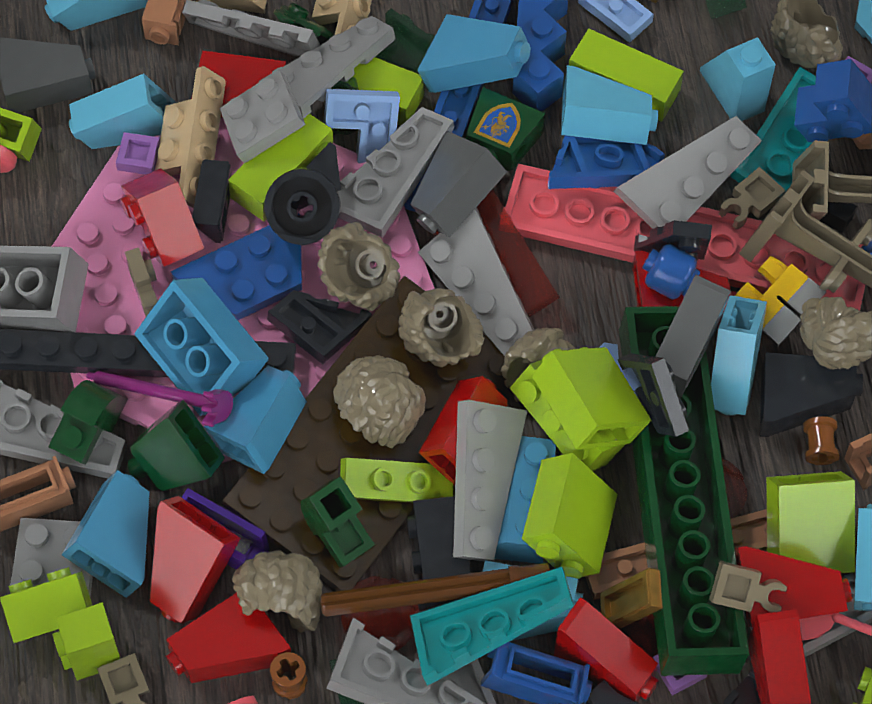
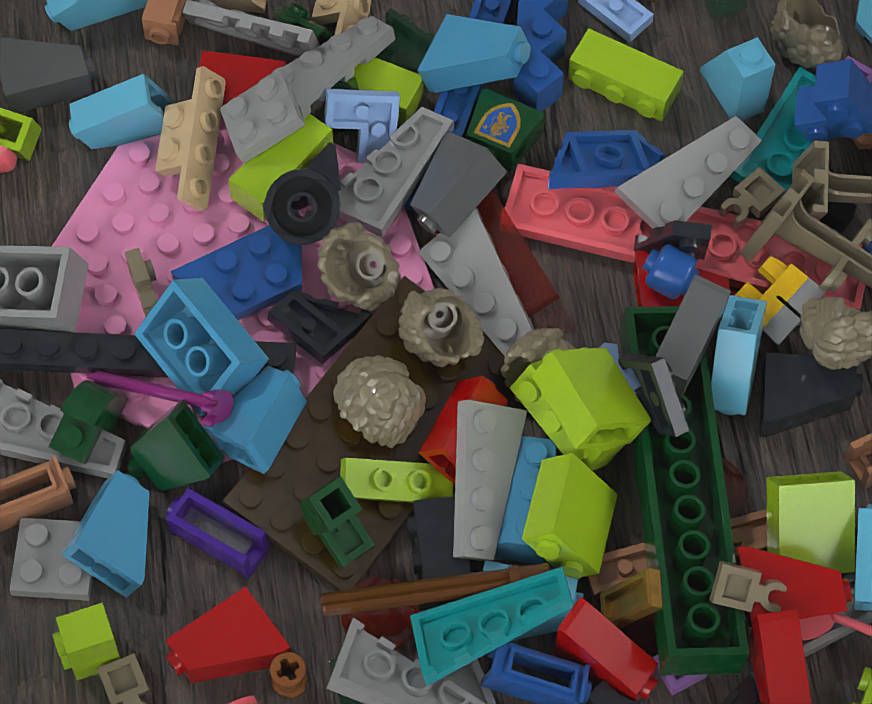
lime brick [0,567,93,643] -> none
medium lavender plate [116,132,160,175] -> none
brick [120,168,205,267] -> none
slope [150,496,241,623] -> none
black slope [192,159,232,243] -> none
dark tan hair [232,551,323,633] -> none
medium azure slope [561,65,658,145] -> none
dark orange bush [803,417,840,465] -> none

